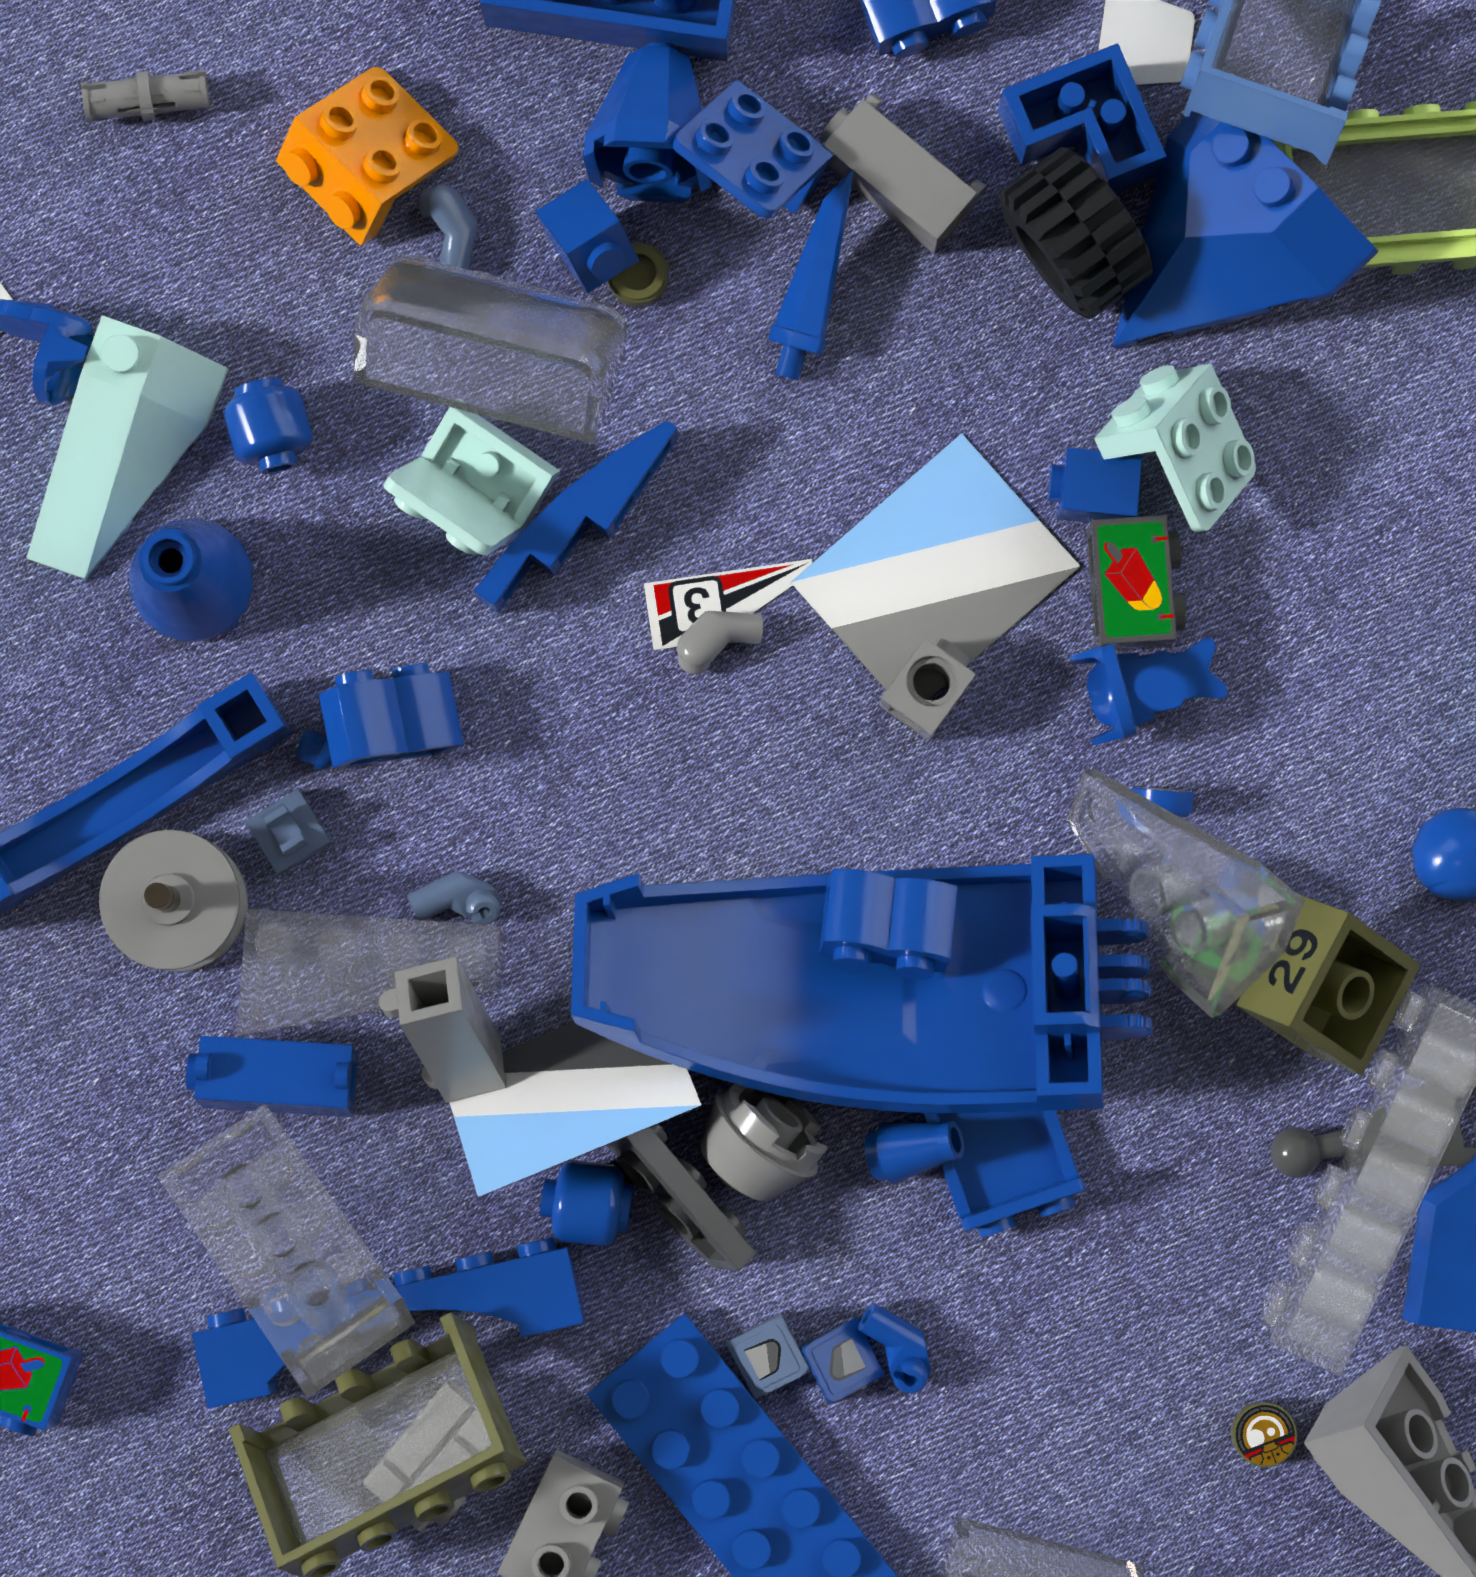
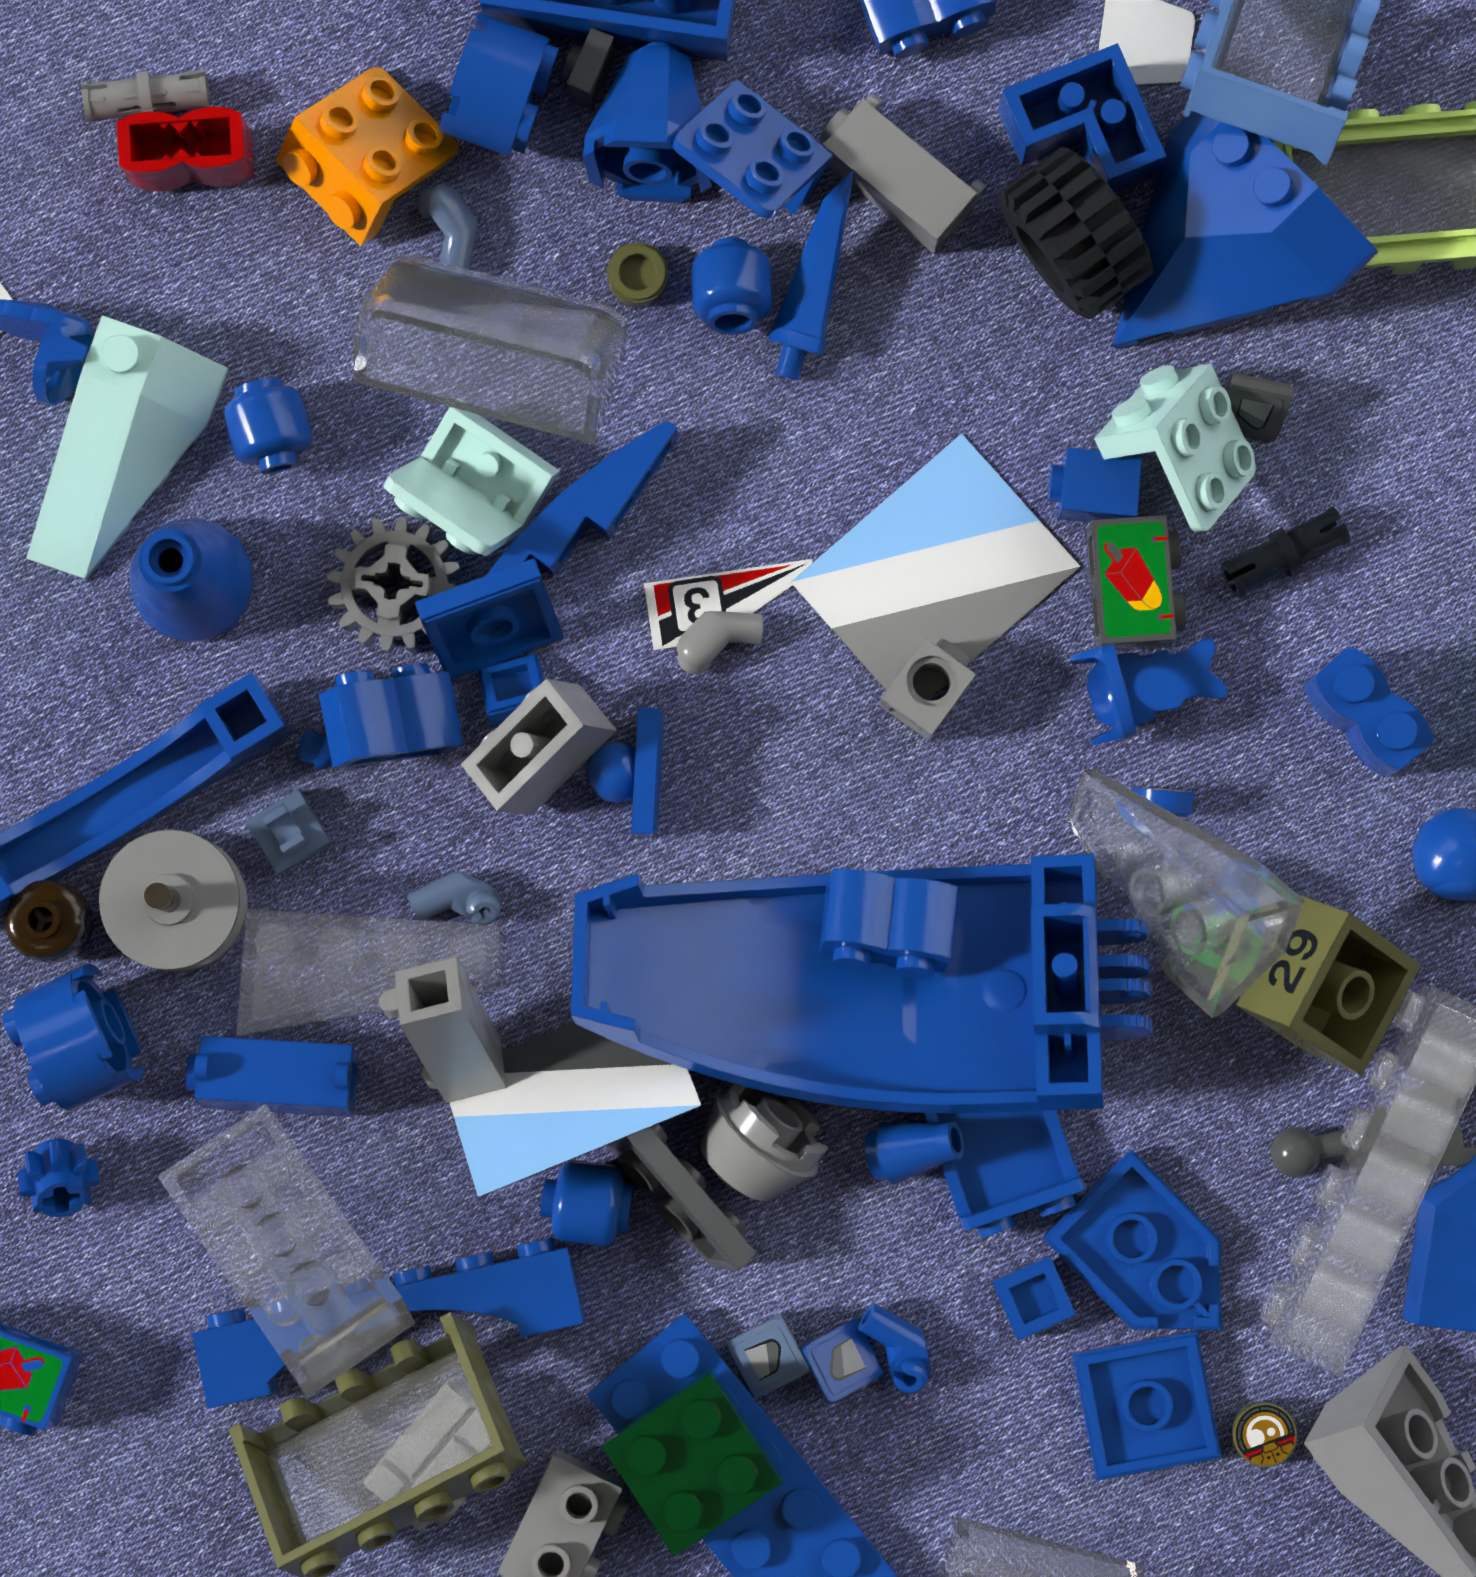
blue brick [535,179,639,294] -> none
none -> blue brick [3,964,143,1111]
none -> dark brown head [5,880,94,963]
none -> blue gear [17,1139,100,1217]
none -> red brick [116,107,255,192]
none -> light grey gear [326,517,462,654]
none -> blue tile [415,558,564,680]
none -> blue brick [439,13,559,157]
none -> light grey brick [461,678,617,815]
none -> blue slope [478,653,545,730]
none -> dark grey plate [562,28,616,110]
none -> blue tile [585,707,664,839]
none -> dark green brick [602,1367,783,1556]
none -> blue head [691,237,773,335]
none -> blue plate [991,1255,1076,1341]
none -> blue tile [1042,1149,1222,1330]
none -> blue tile [1071,1330,1222,1481]
none -> black pin [1221,507,1351,598]
none -> dark grey slope [1224,373,1294,442]
none -> blue brick [1304,646,1434,777]

